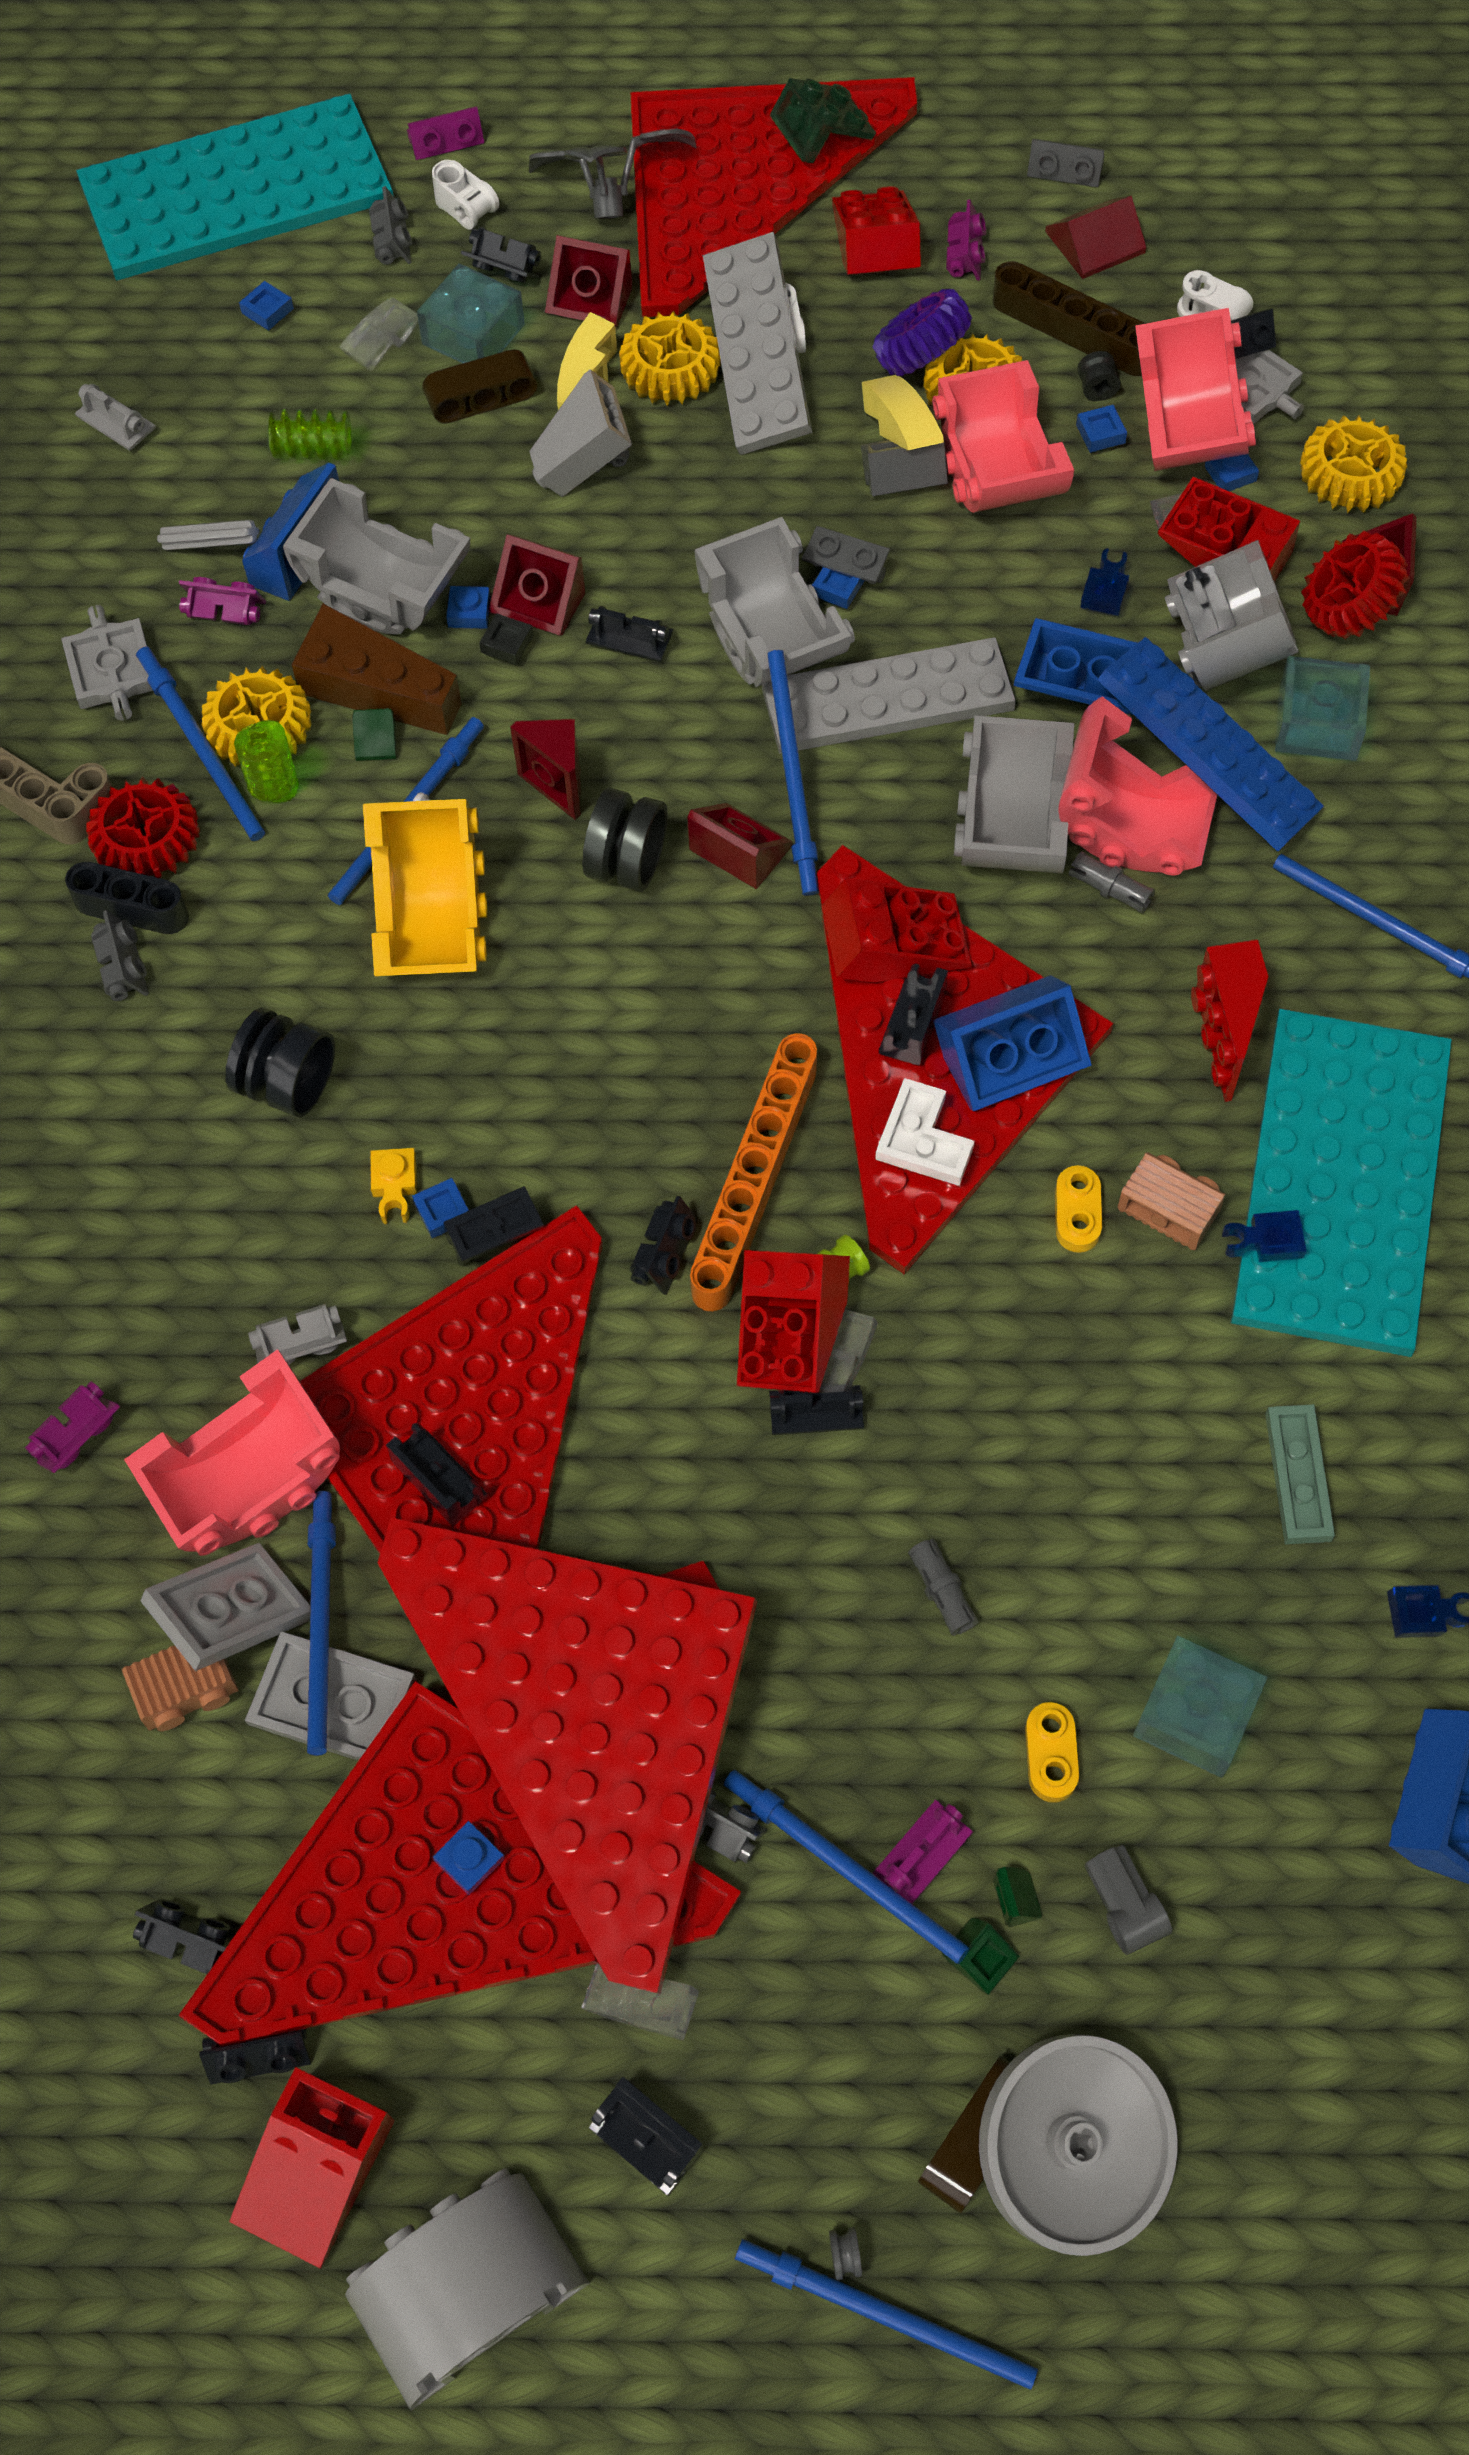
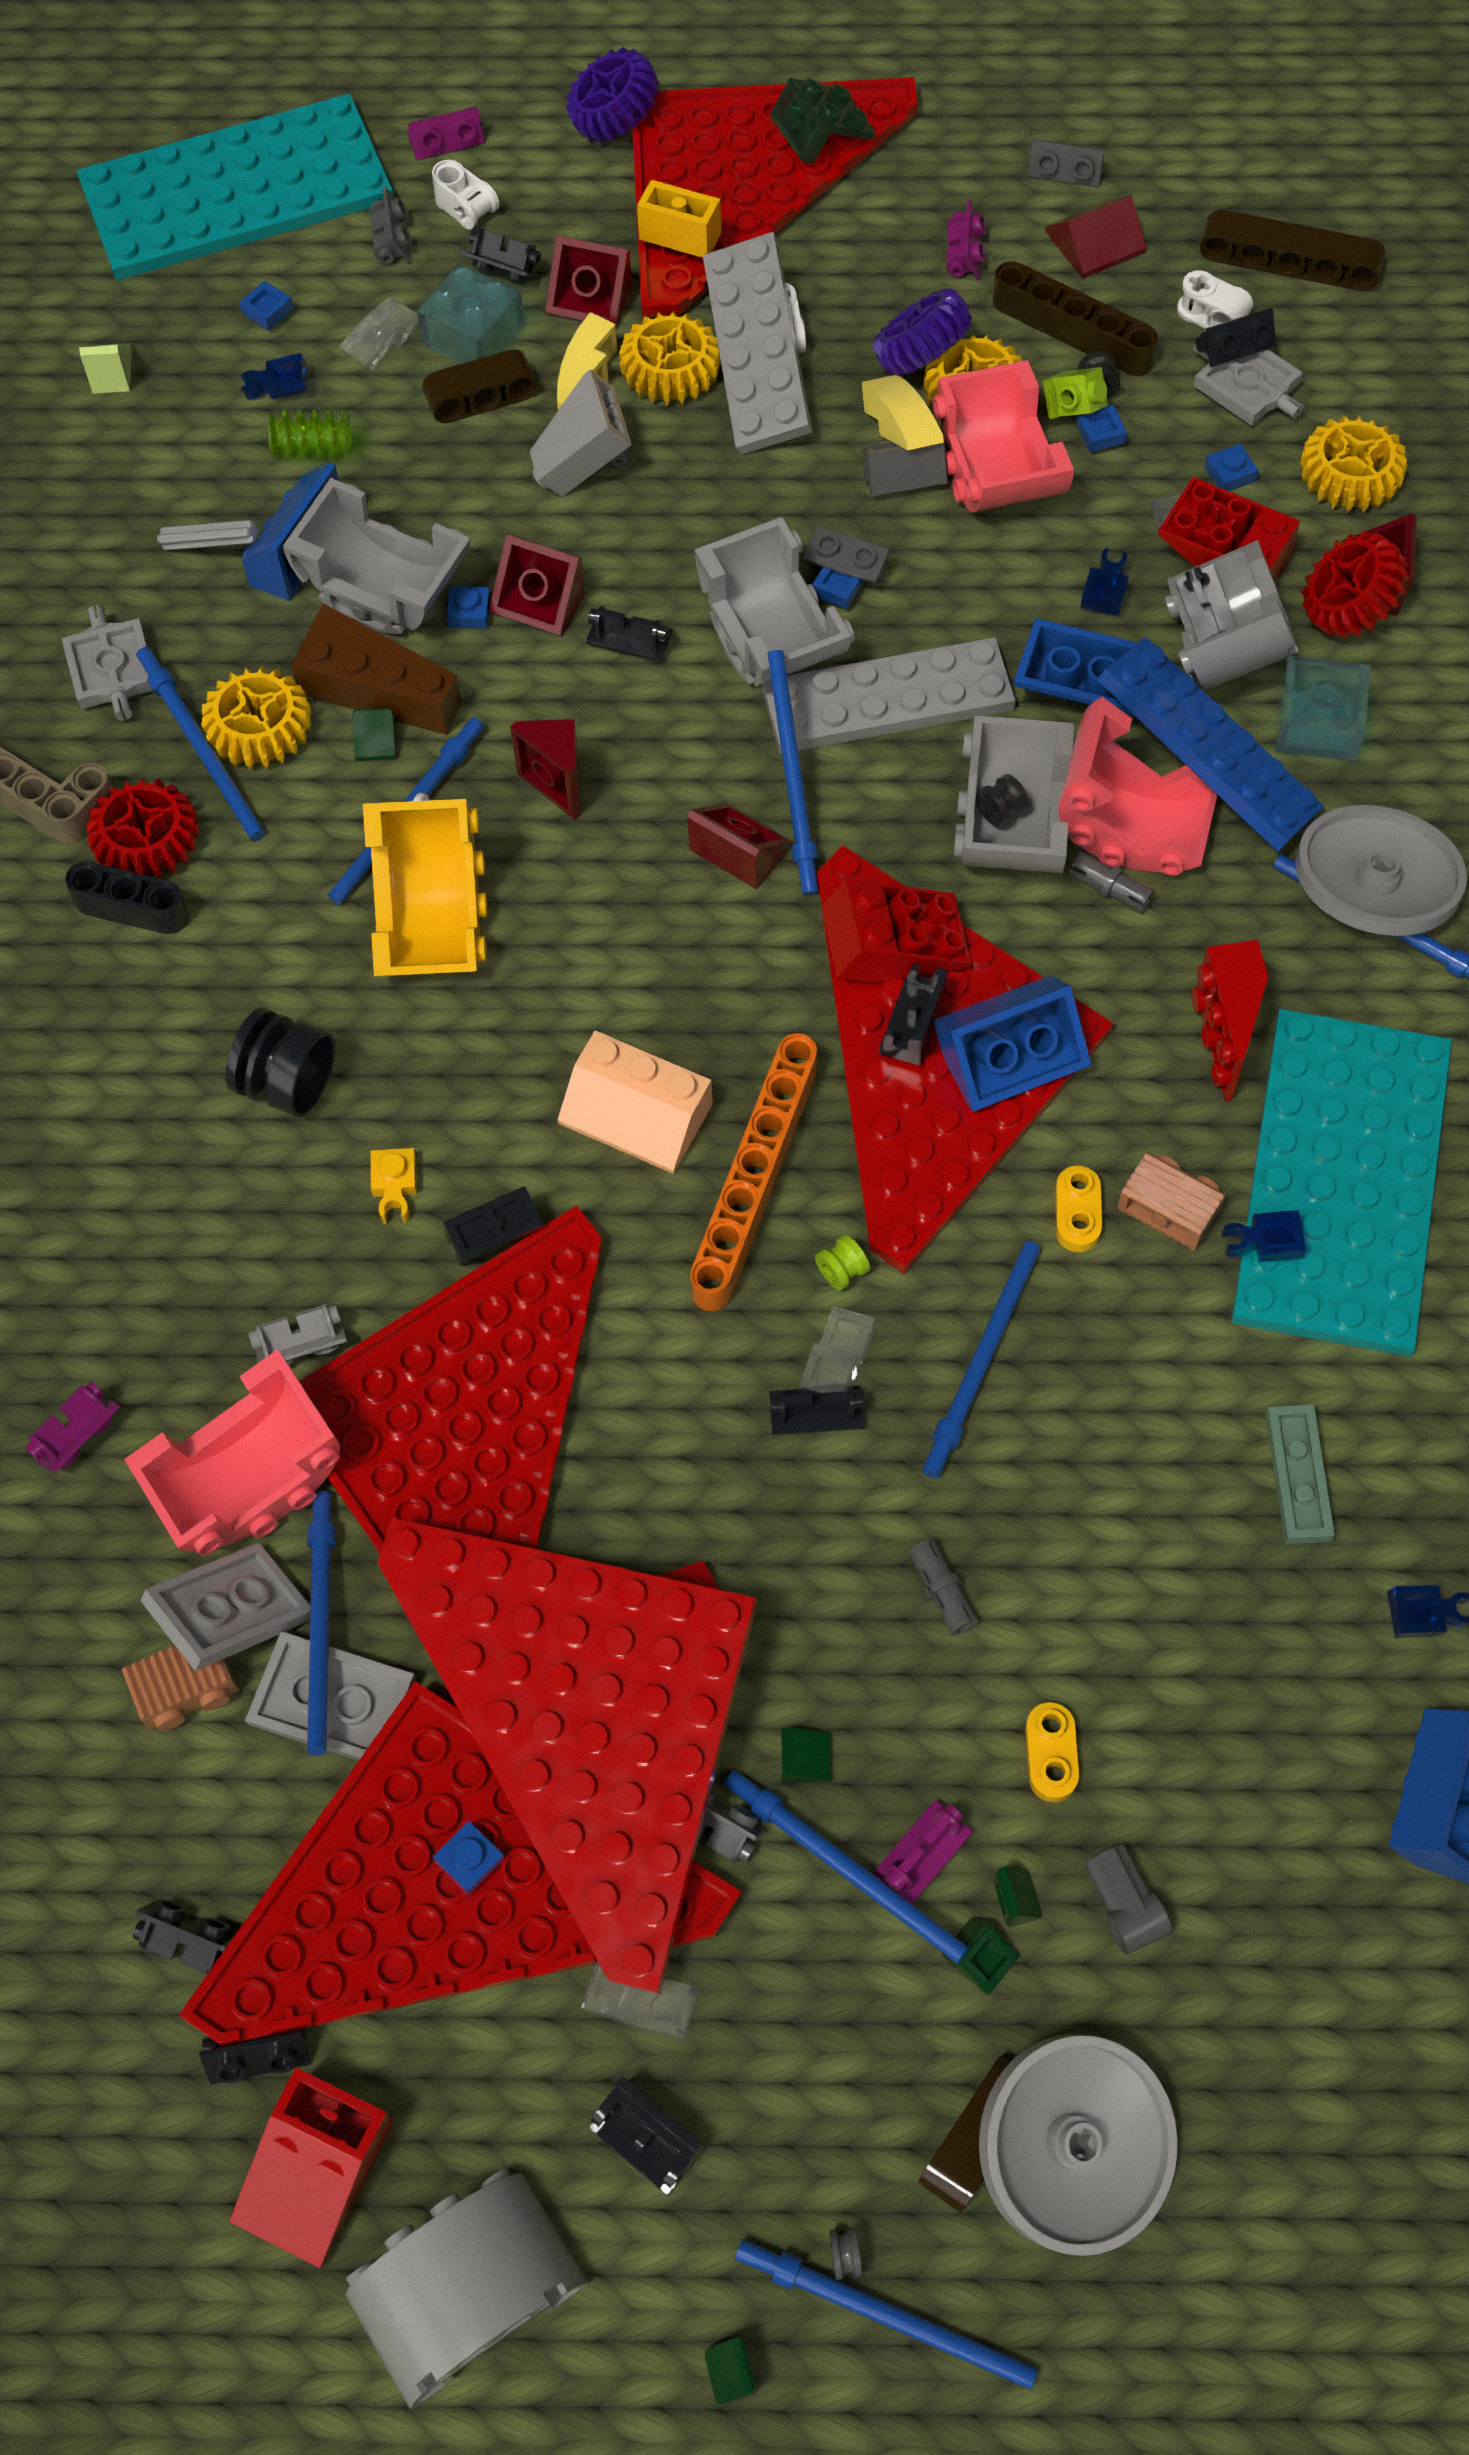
light grey hinge [75,384,156,451] -> none
dark grey hinge [91,910,149,1001] -> none
magenta hinge [179,577,266,626] -> none
clear neon green piece [234,720,299,803] -> none
black hinge [386,1423,488,1527] -> none
blue plate [412,1178,469,1238] -> none
pearl dark grey plate [479,613,533,665] -> none
dark grey plant [528,129,696,219] -> none
pearl dark grey wheel [582,787,668,892] -> none
black hinge [630,1196,698,1295] -> none
red slope [737,1250,850,1393] -> none
red slope [832,186,921,275] -> none
white plate [875,1078,974,1186] -> none
clear light blue brick [1133,1635,1268,1778] -> none
coral cylinder [1135,308,1256,471] -> none
none -> yellowish green slope [79,343,132,394]
none -> clear blue plate [241,353,307,400]
none -> light nougat slope [558,1030,713,1174]
none -> dark purple gear [566,47,659,144]
none -> yellow brick [637,180,721,258]
none -> dark green slope [705,2337,756,2405]
none -> dark green slope [781,1727,831,1783]
none -> blue bar [922,1241,1041,1479]
none -> pearl dark grey wheel [976,774,1028,826]
none -> lime brick [1042,367,1108,419]
none -> dark brown beam [1200,210,1386,291]
none -> light grey dish [1295,805,1467,936]

